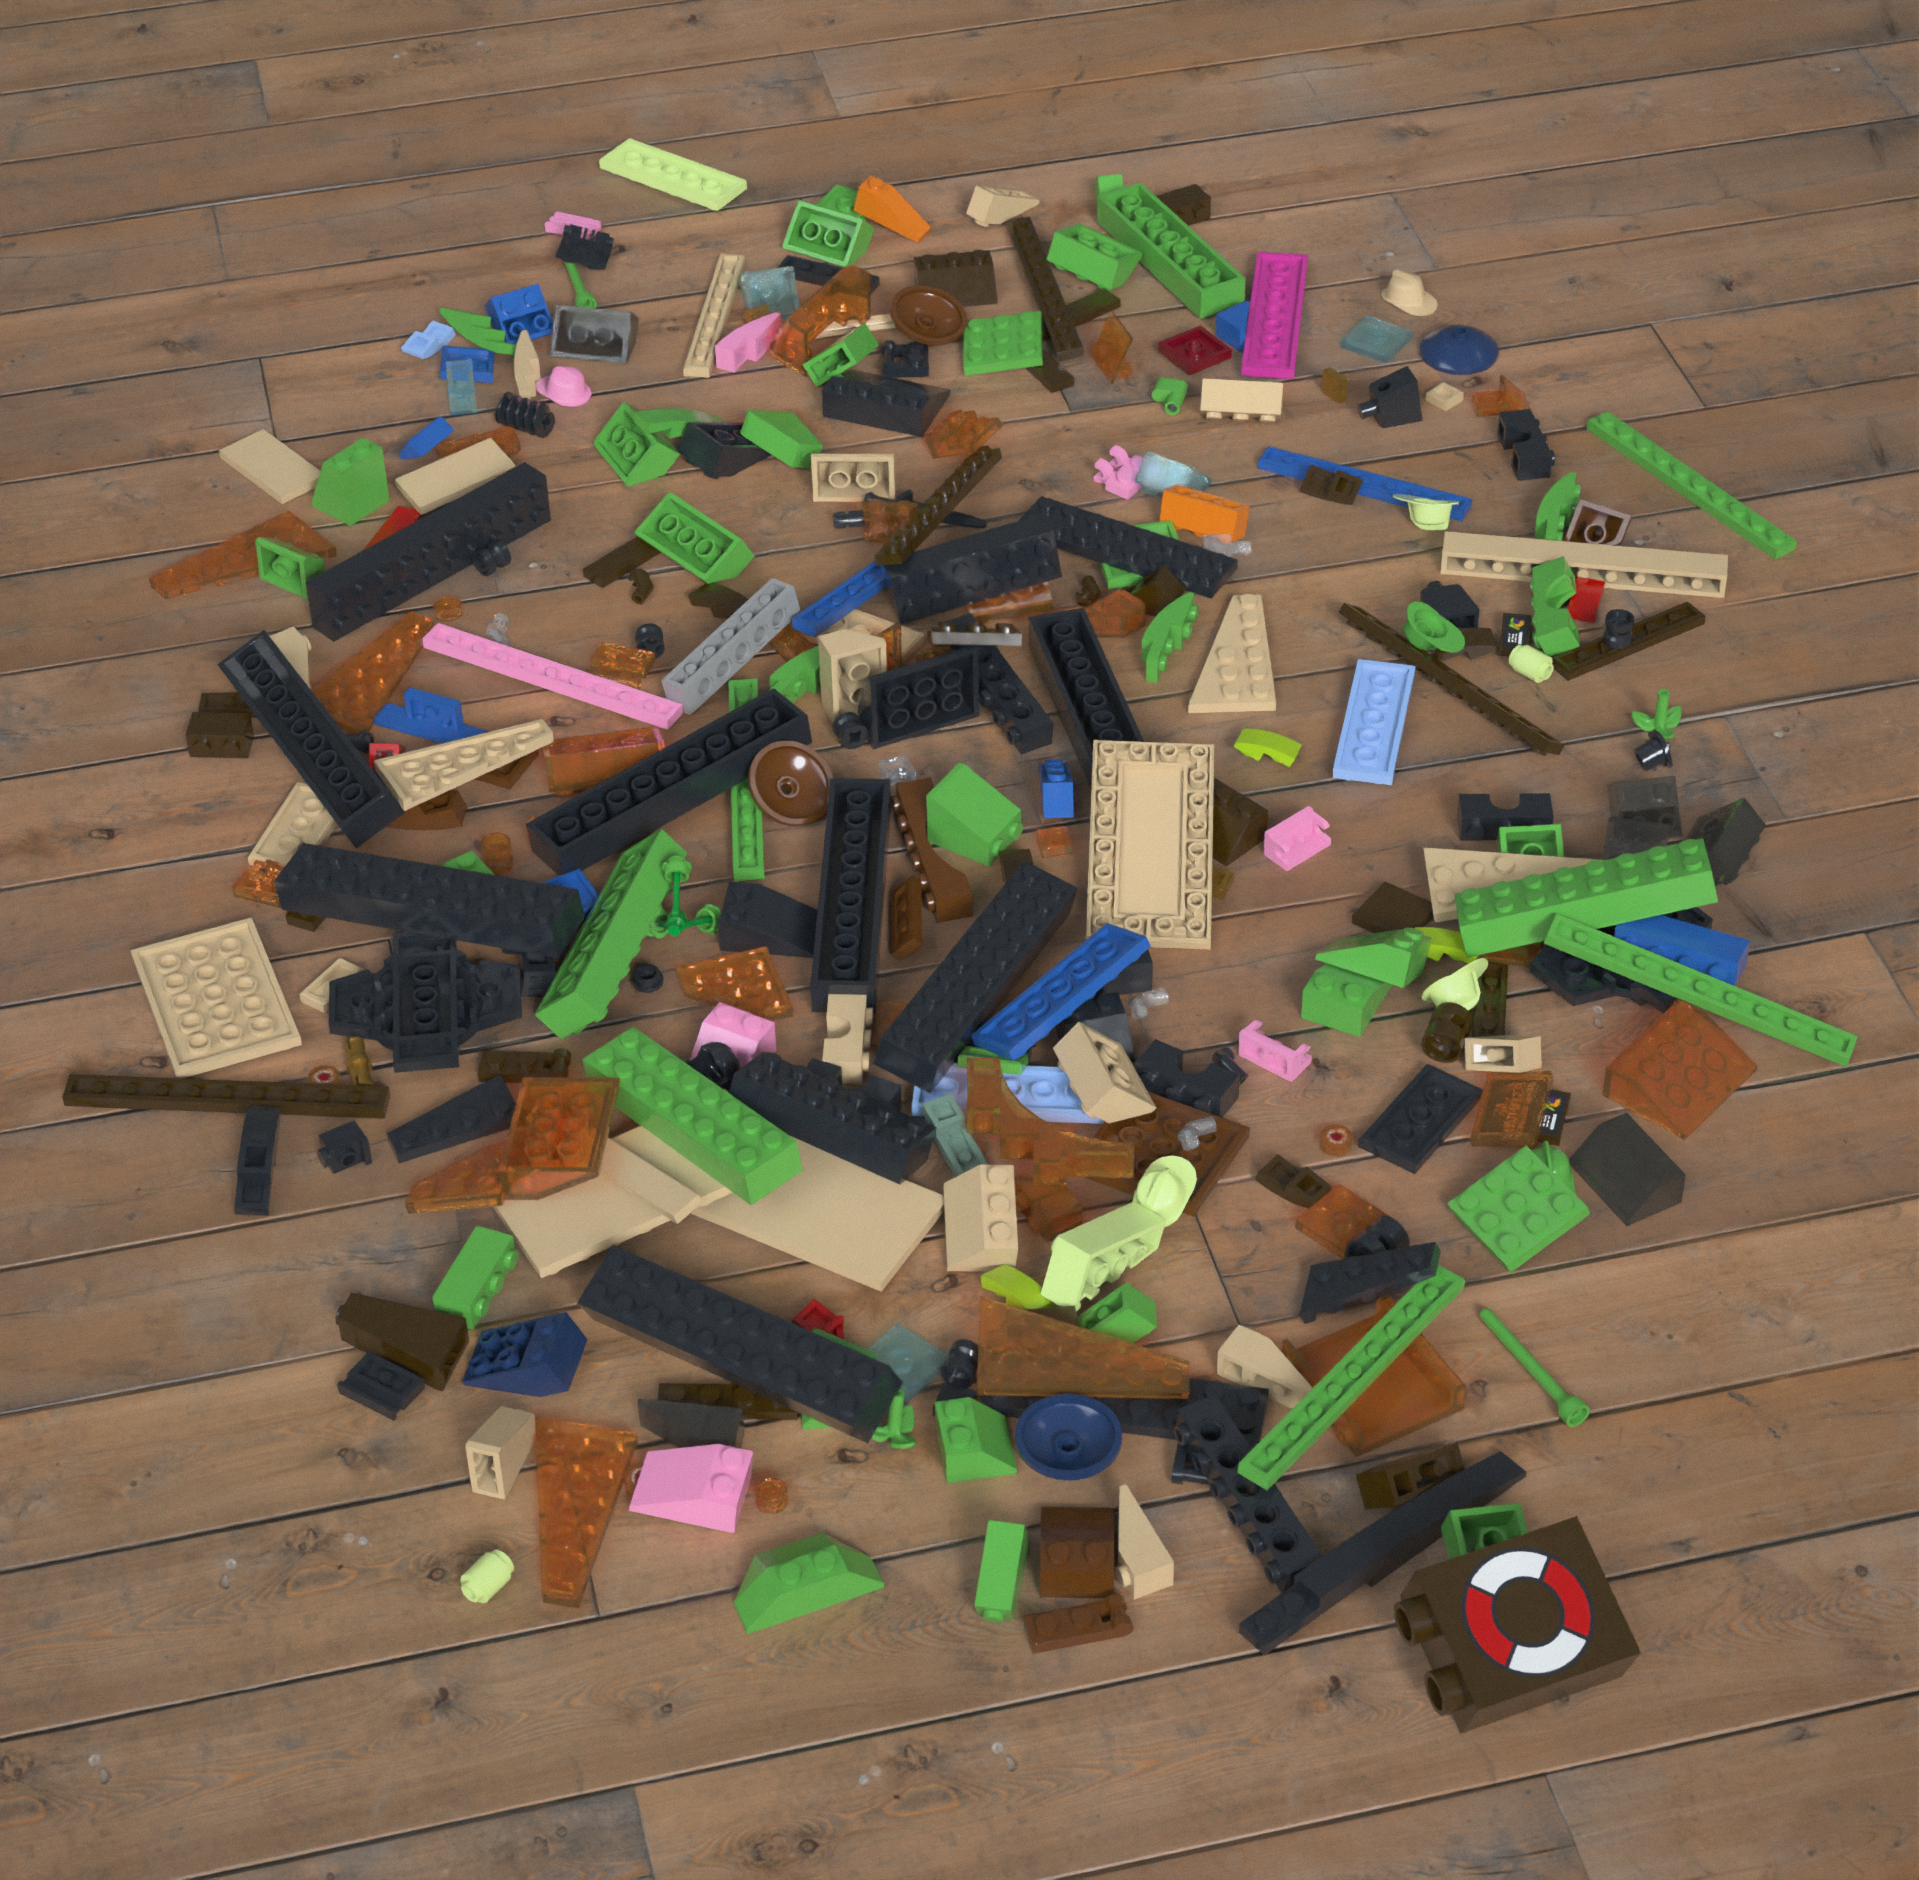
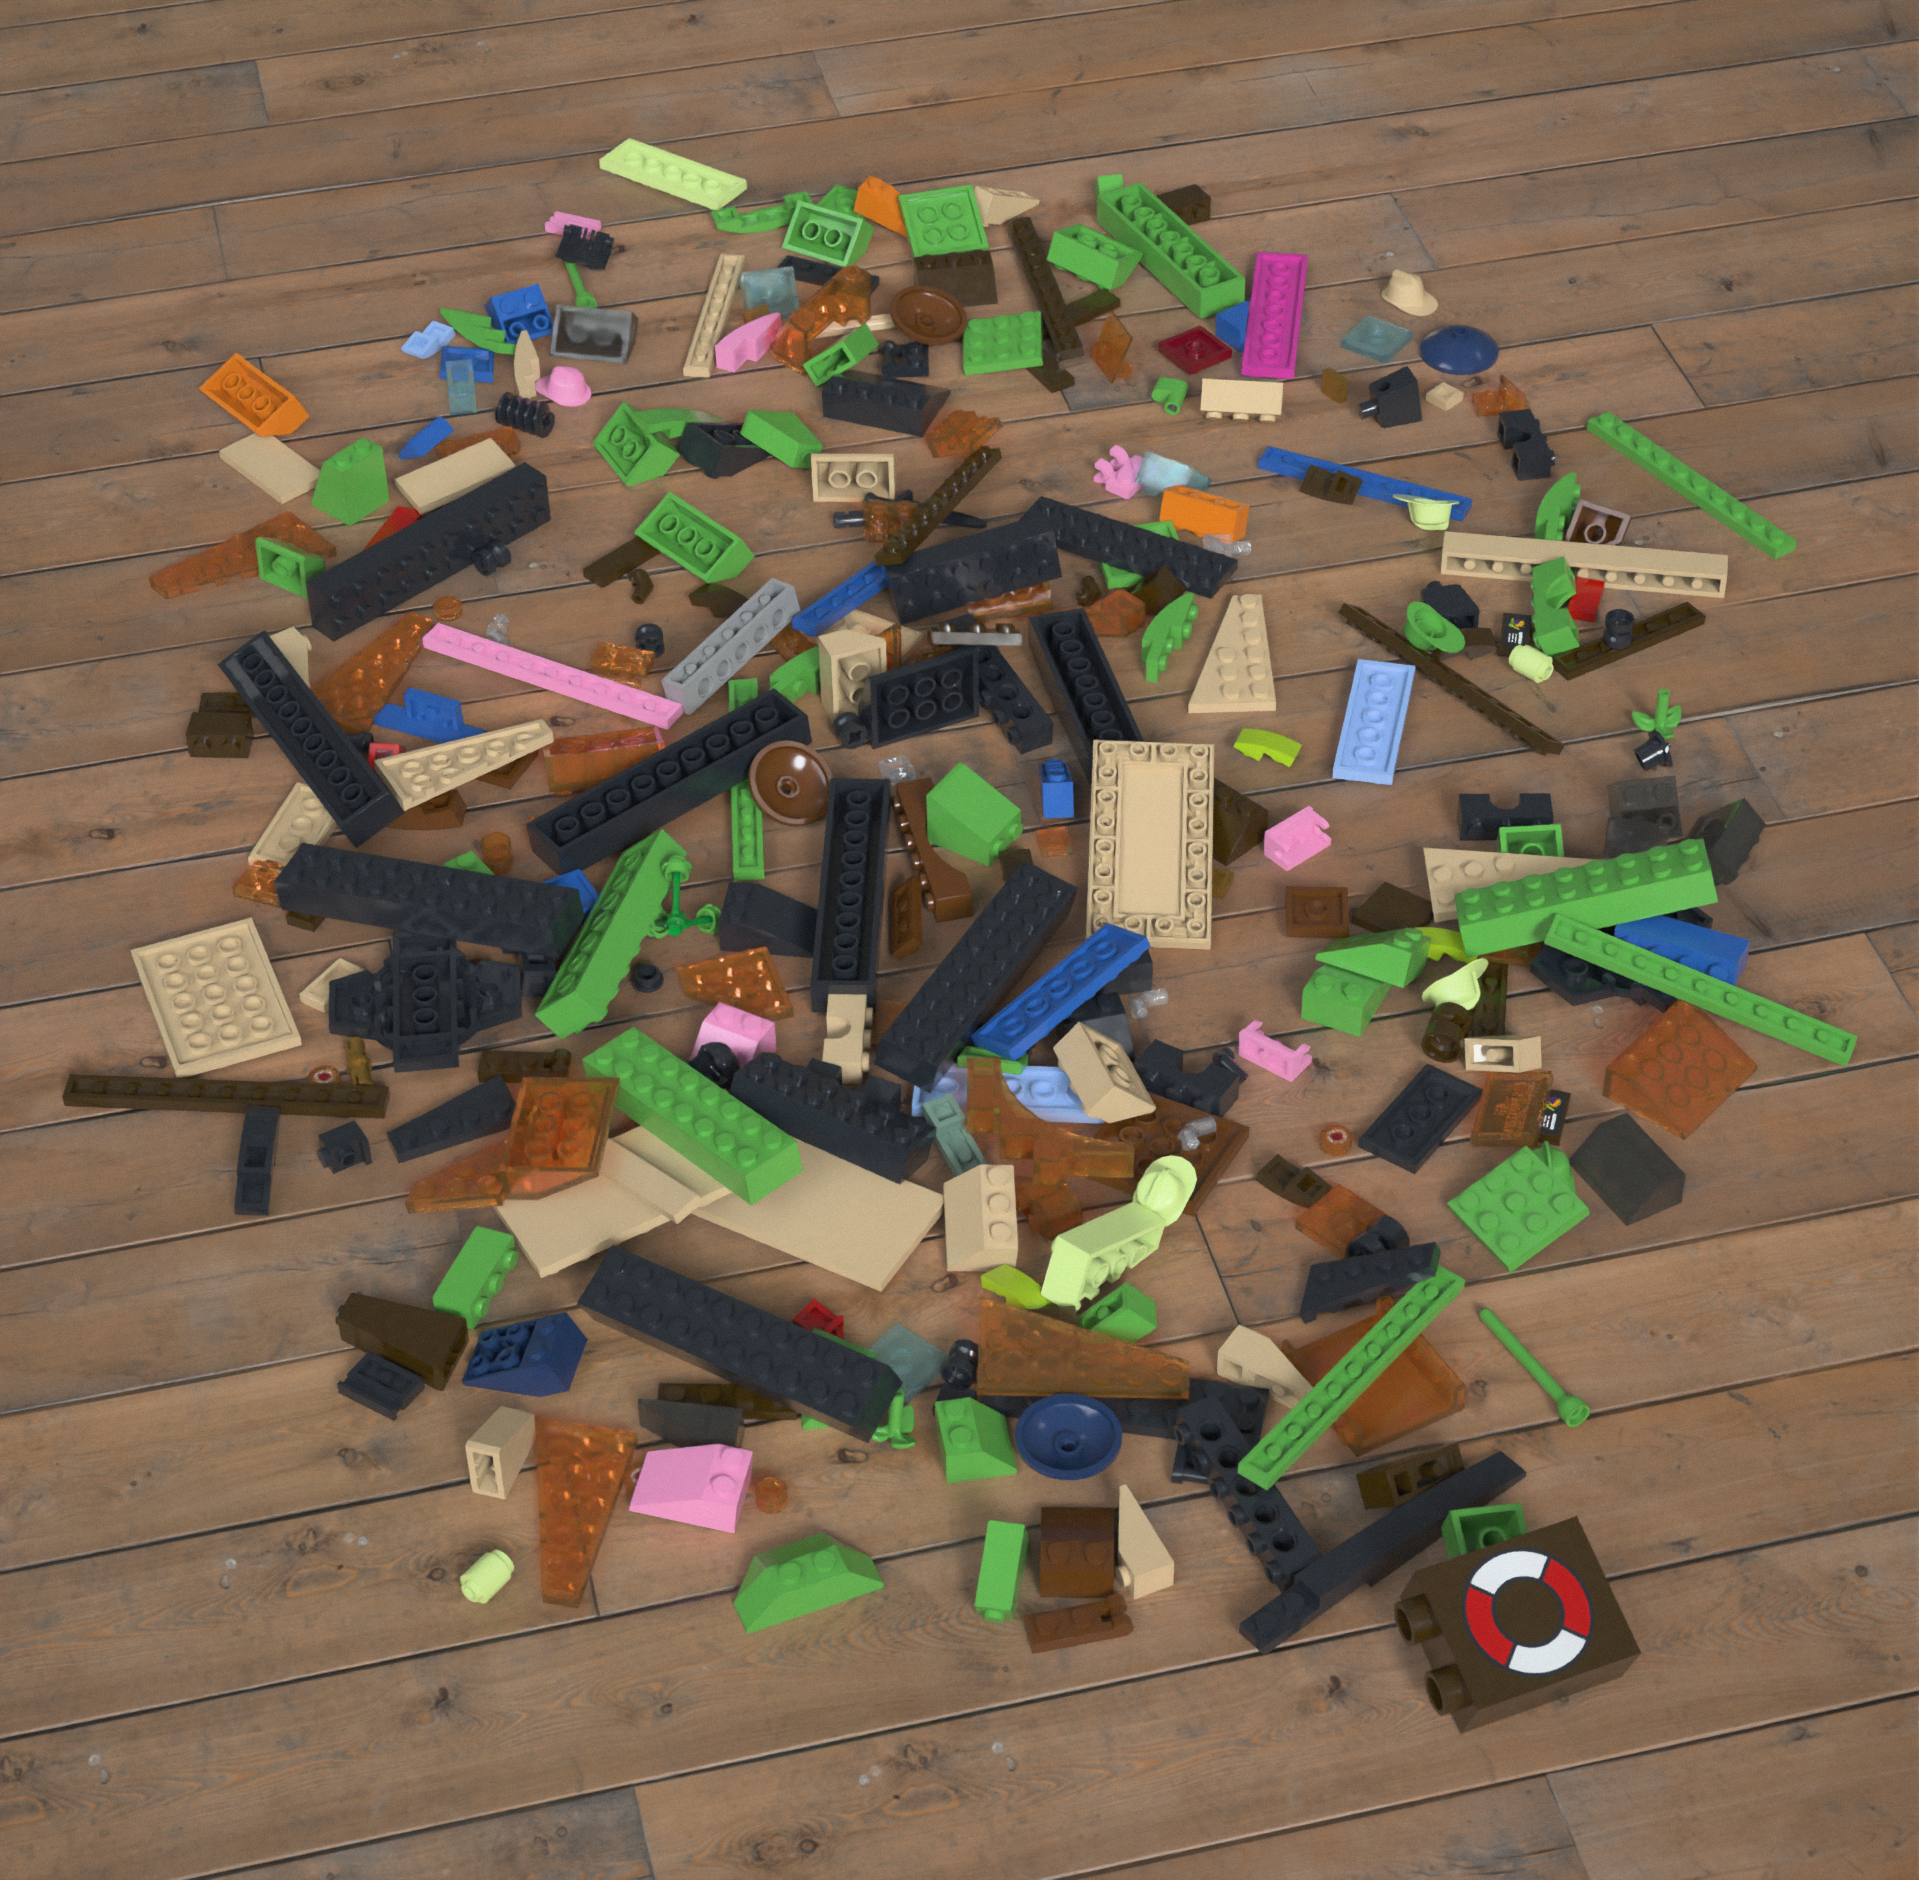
none -> orange slope [198,353,310,437]
none -> bright green slope [711,191,813,233]
none -> bright green plate [898,184,989,260]
none -> reddish brown plate [1285,886,1349,938]

